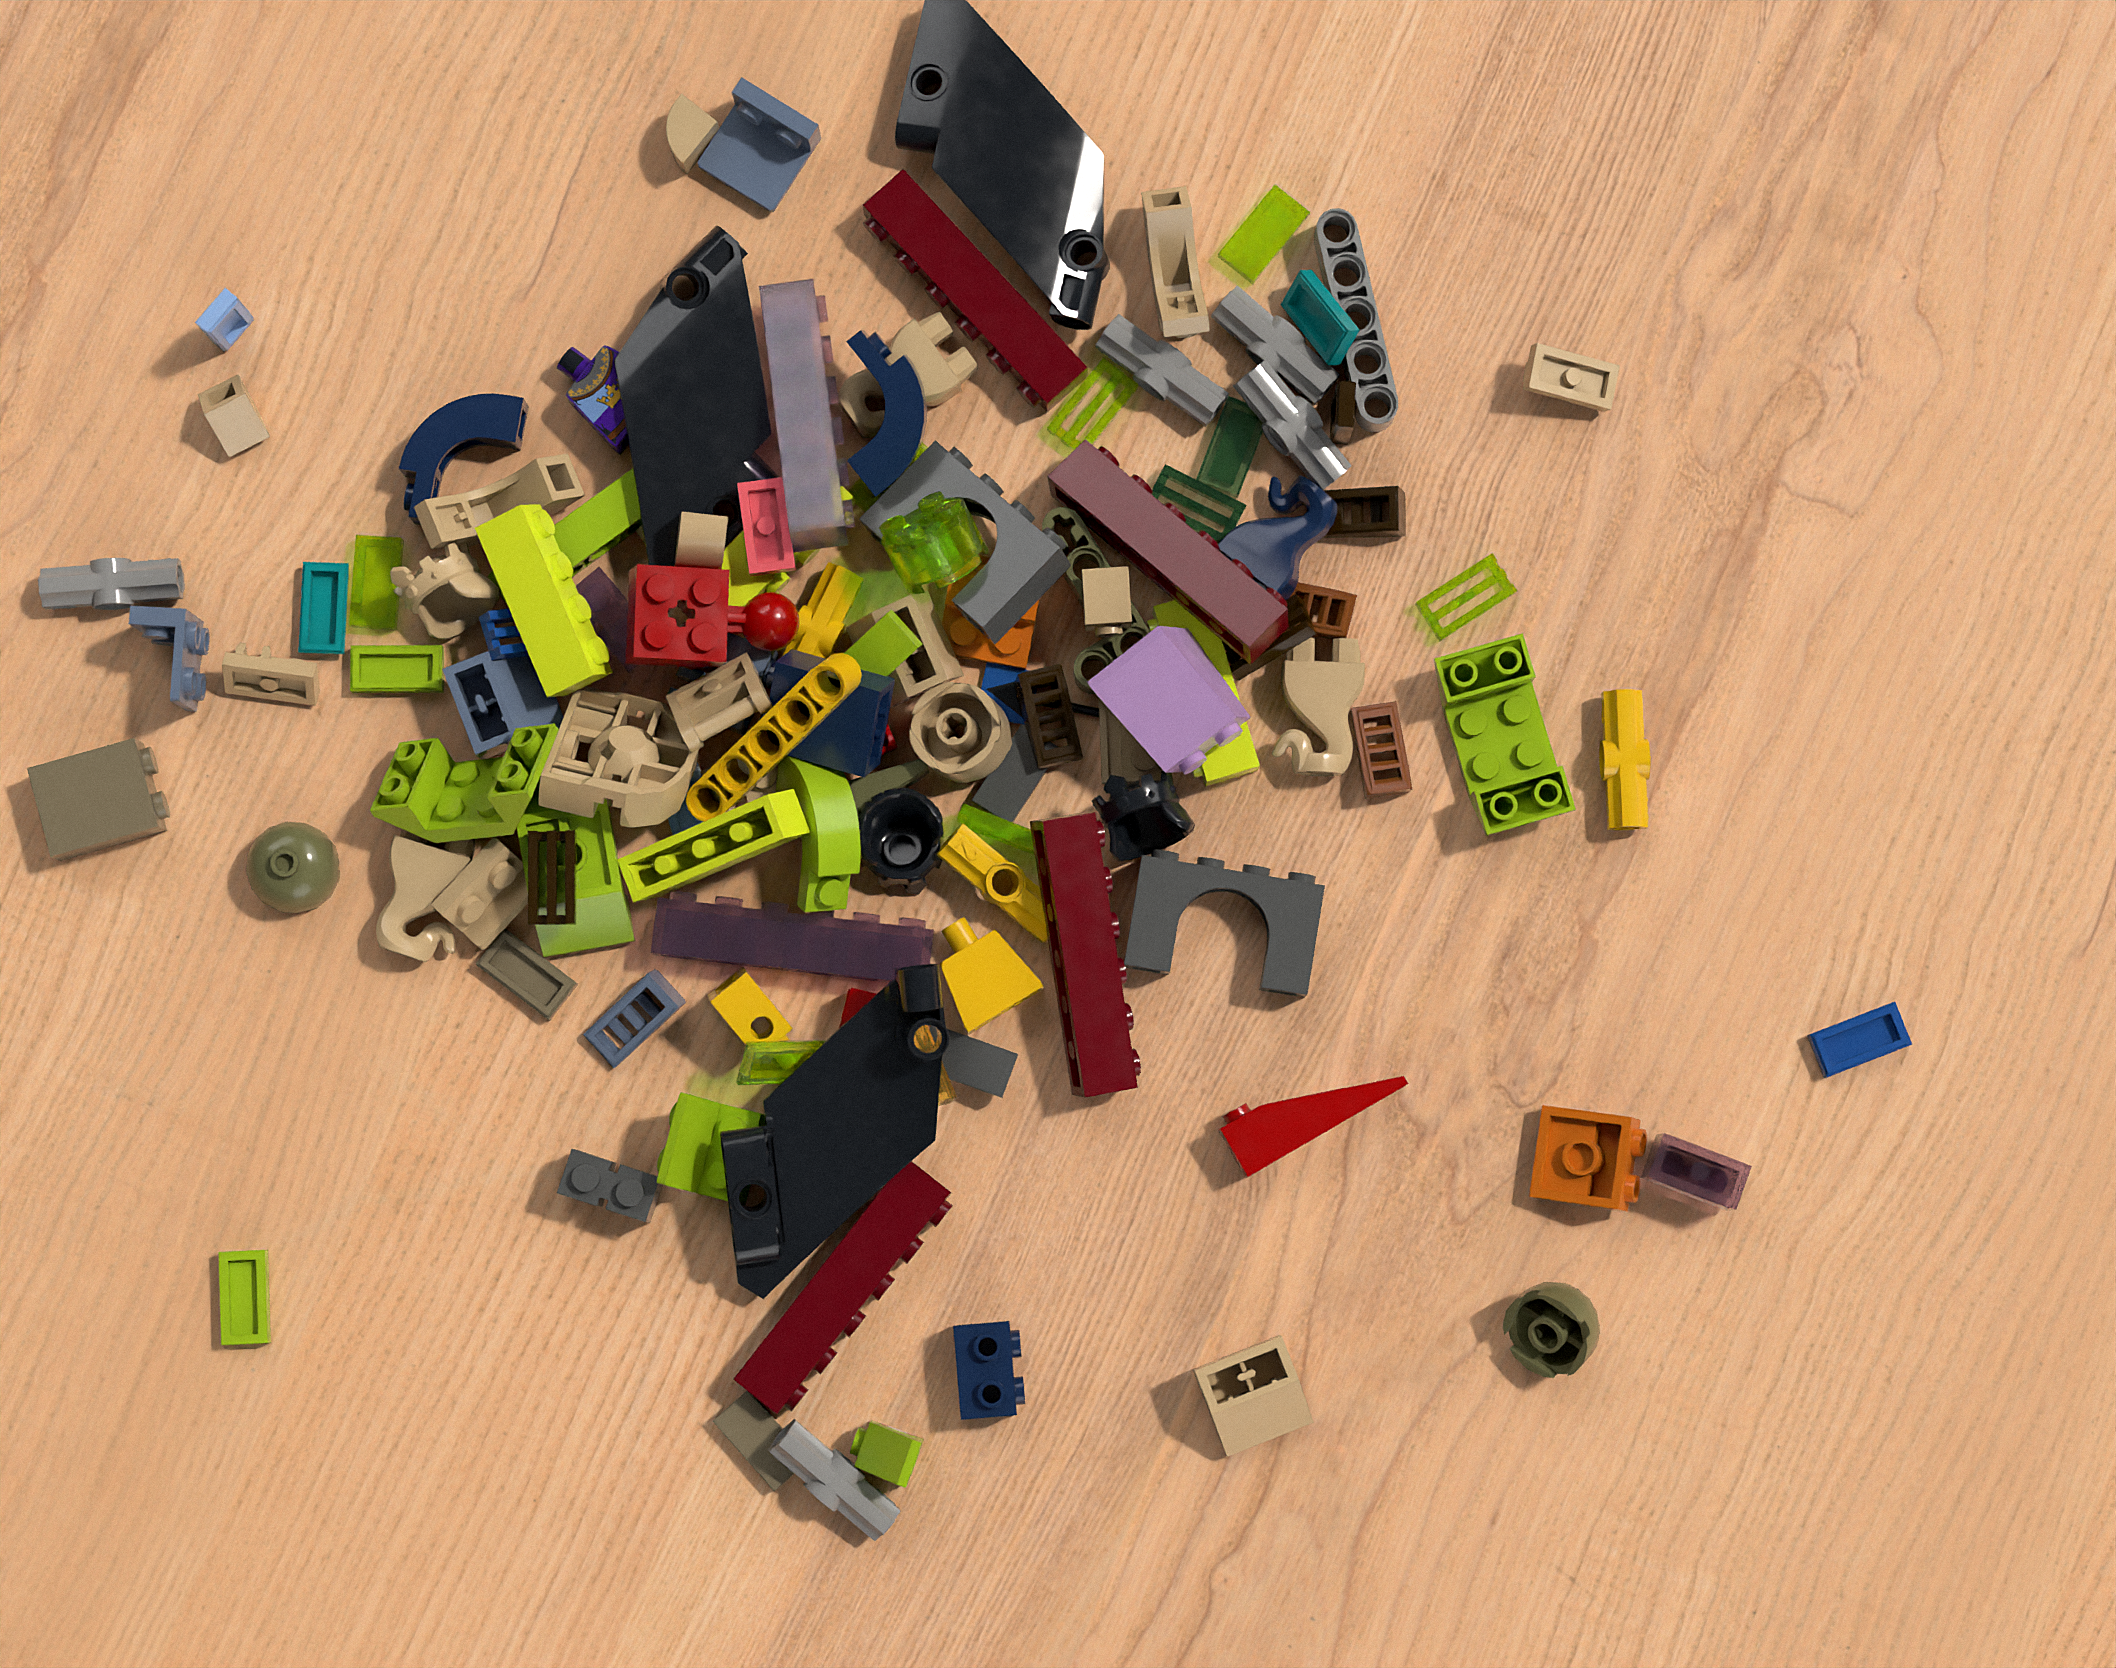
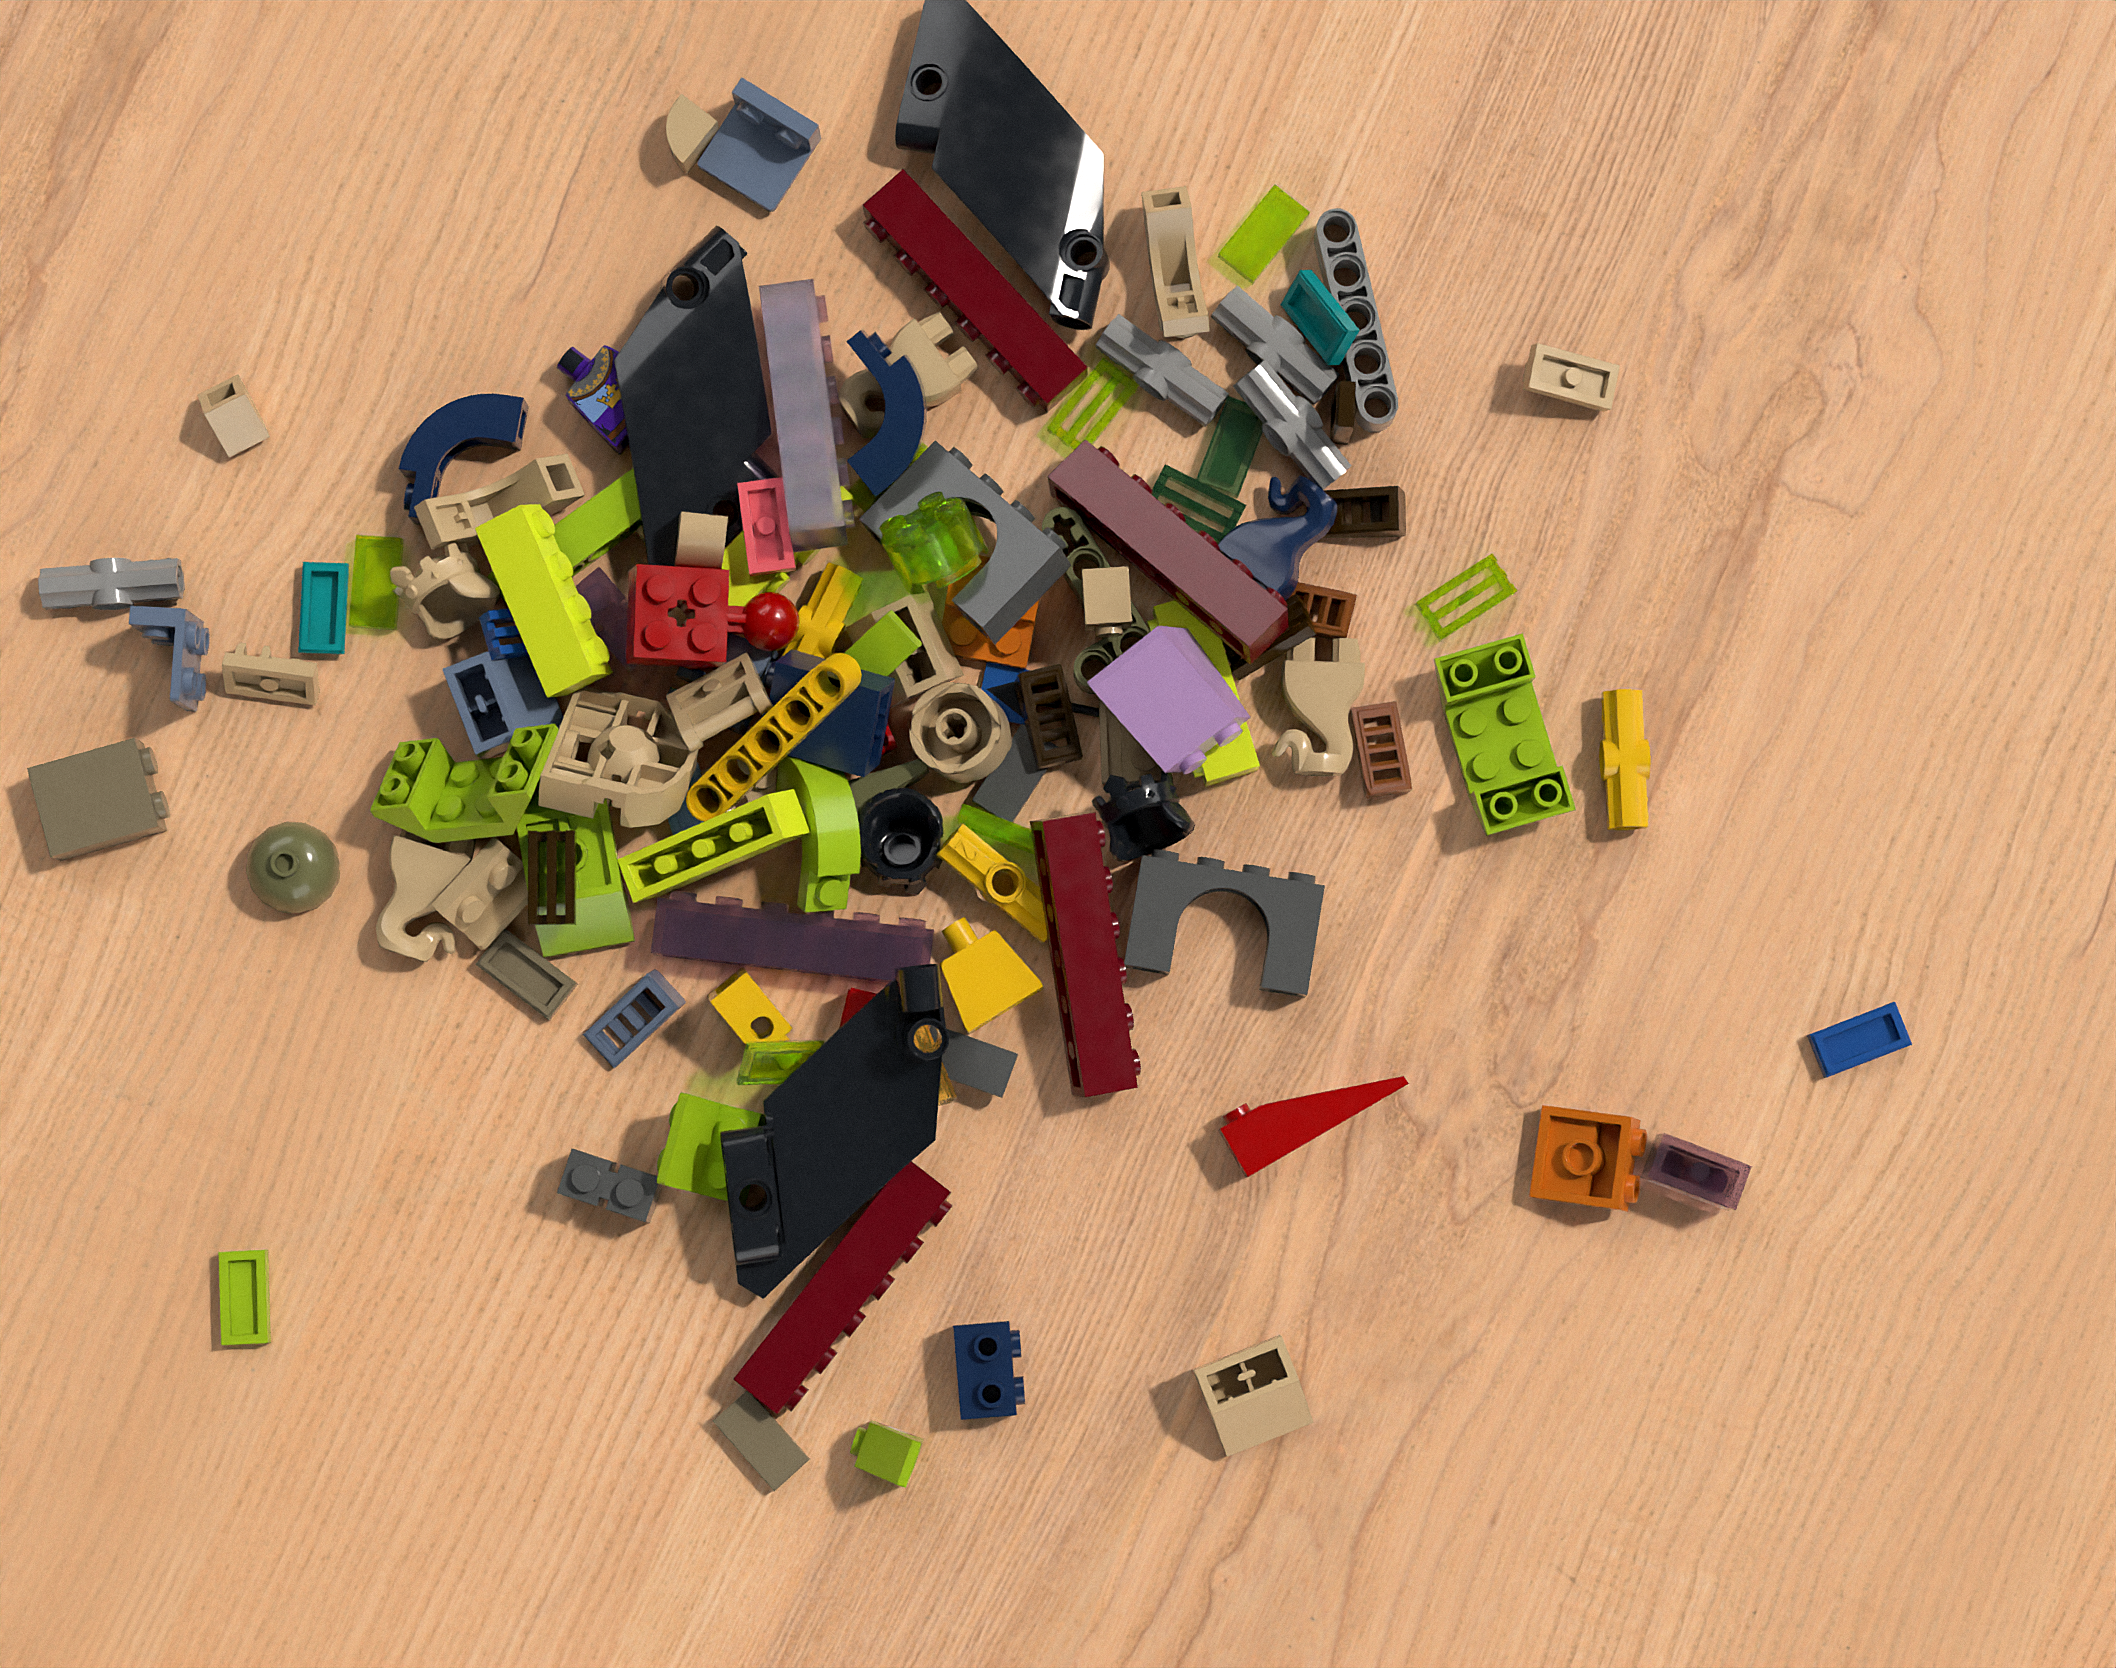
light blue tile [195,288,254,352] -> none
lime tile [350,645,444,693] -> none
light grey piece [768,1419,901,1541] -> none
olive cylinder [1503,1282,1600,1378] -> none

